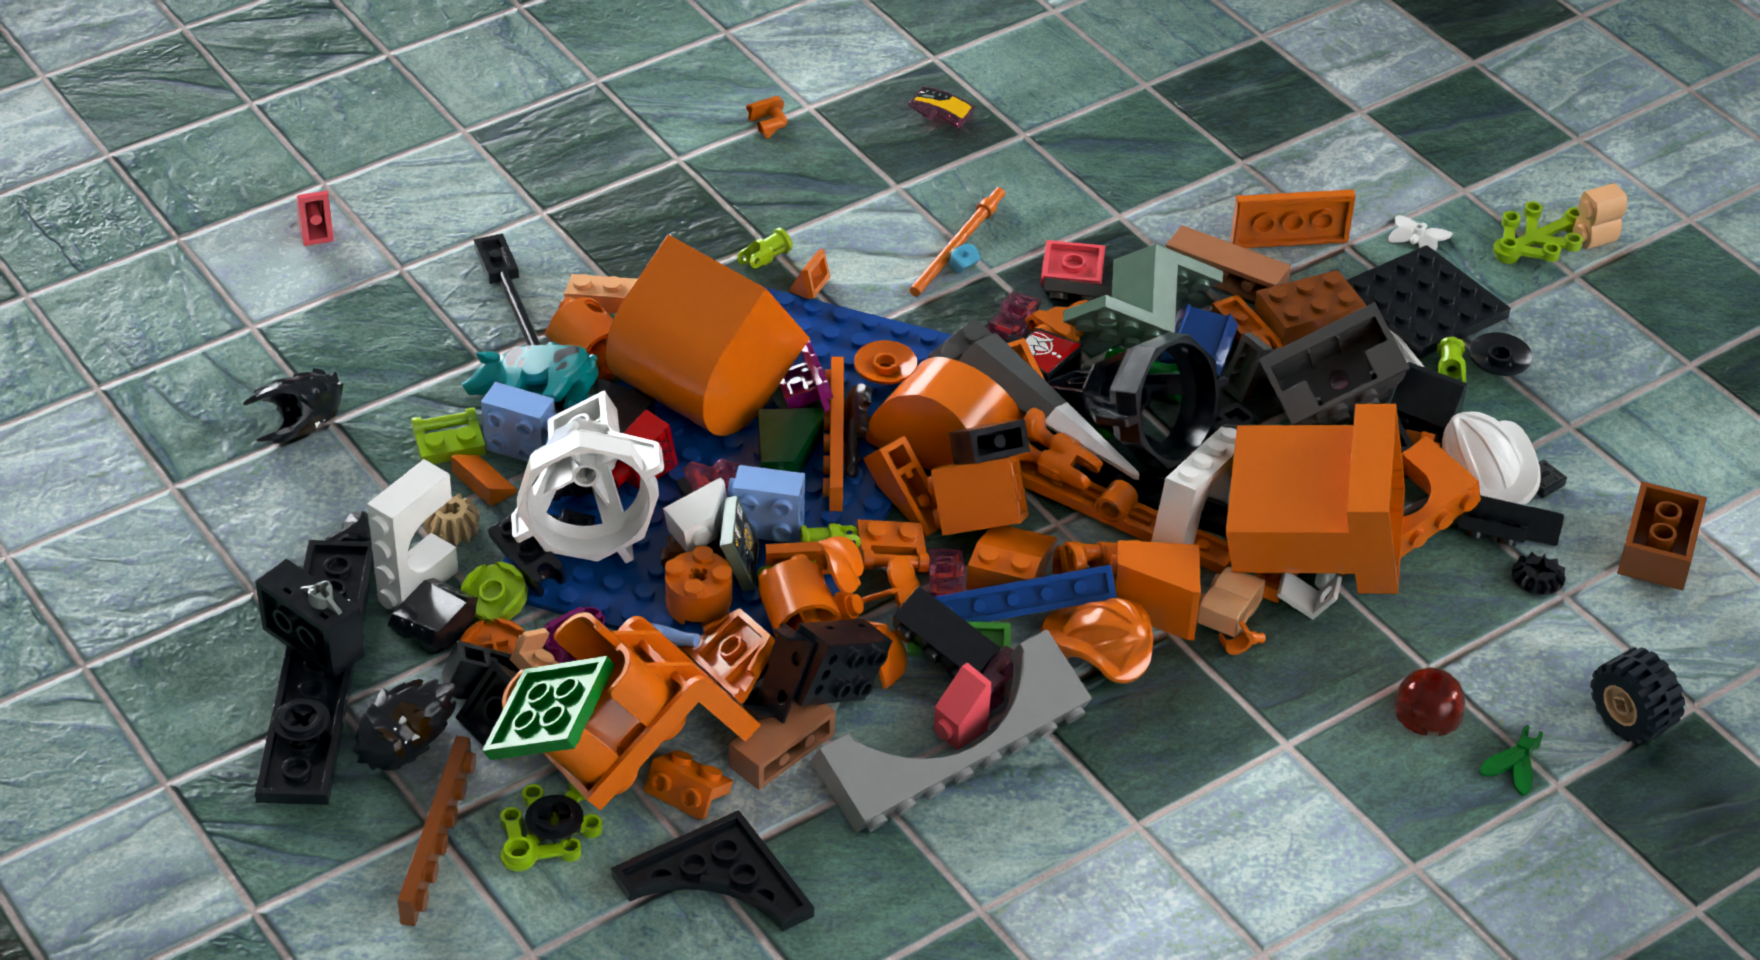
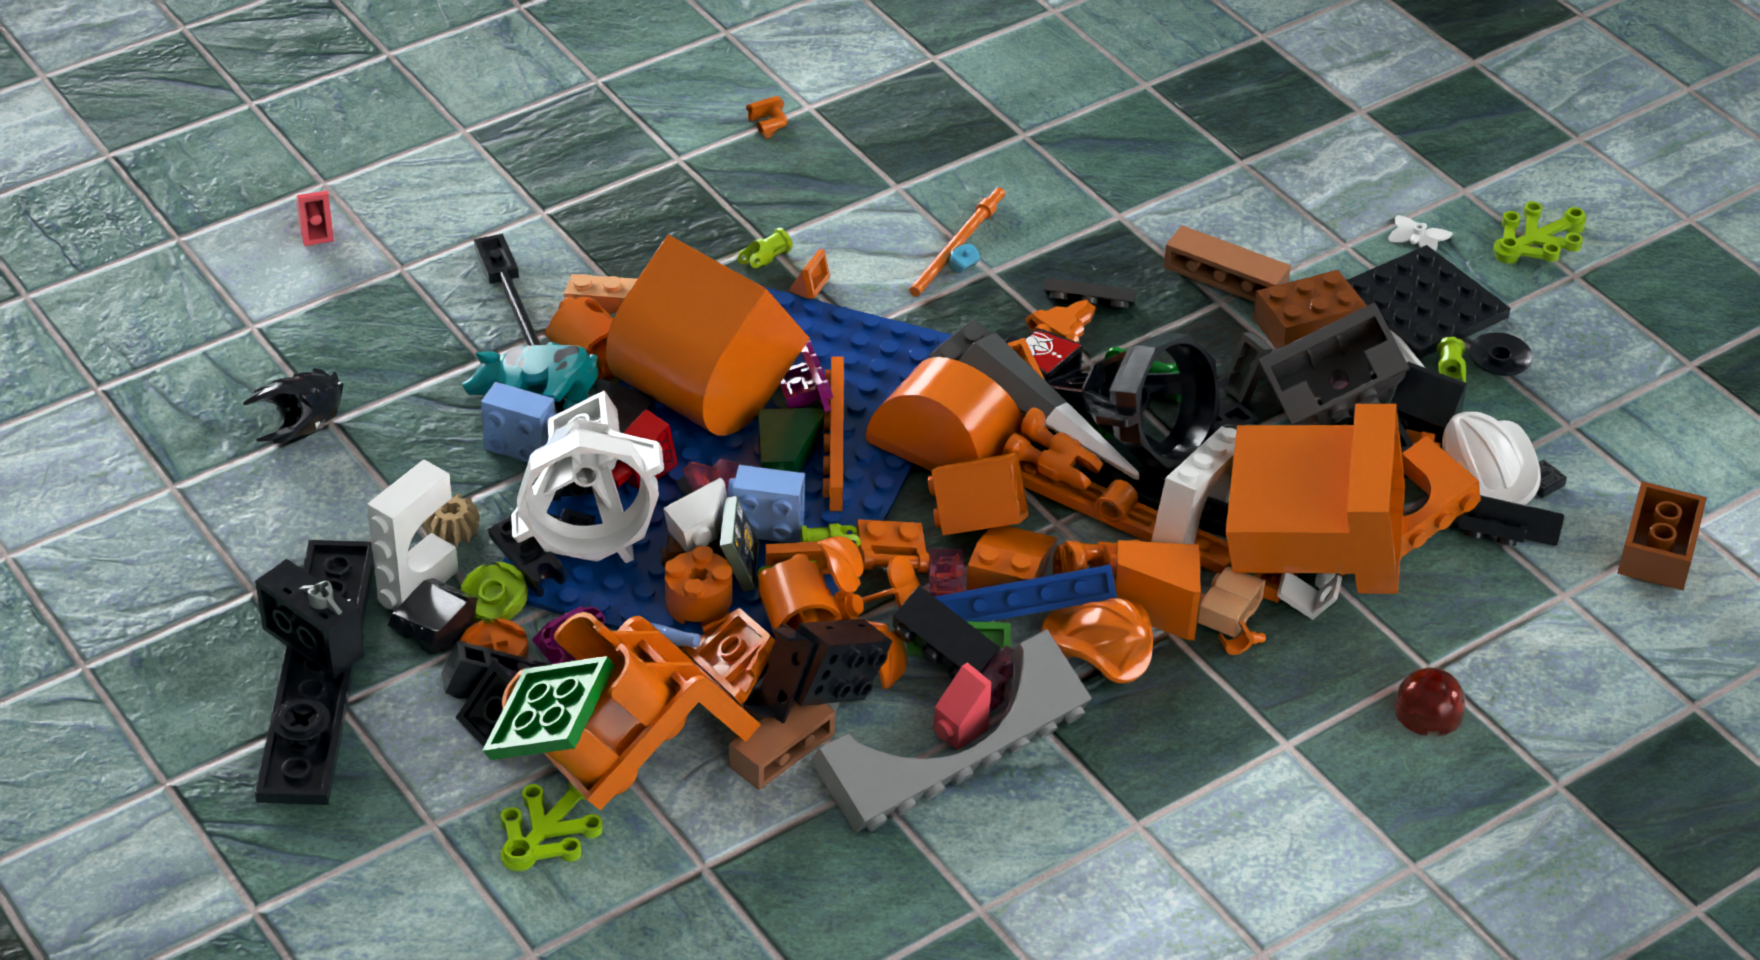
black rock [325,511,371,542] -> none
black head [353,678,456,771] -> none
dark orange plate [398,736,476,926] -> none
lime plate [411,407,486,464] -> none
orange slope [451,455,517,507] -> none
light nougat bracket [509,628,559,670] -> none
black gear [525,795,584,845] -> none
black plate [611,810,814,932] -> none
orange bracket [644,750,734,820] -> none
black piece [844,384,872,478] -> none
orange dish [854,340,917,385] -> none
orange slope [863,436,941,538] -> none
slope [908,86,975,130] -> none
black brick [949,419,1030,465] -> none
clear pink slope [987,291,1041,340] -> none
coral tile [1040,240,1106,286] -> none
sand green bracket [1063,244,1223,349] -> none
blue slope [1160,303,1238,375] -> none
orange hinge [1211,295,1283,349] -> none
orange tile [1230,189,1356,248] -> none
green piece [1479,725,1543,796] -> none
black gear [1512,552,1566,595] -> none
light nougat brick [1573,183,1627,250] -> none
black wheel [1590,647,1685,744] -> none

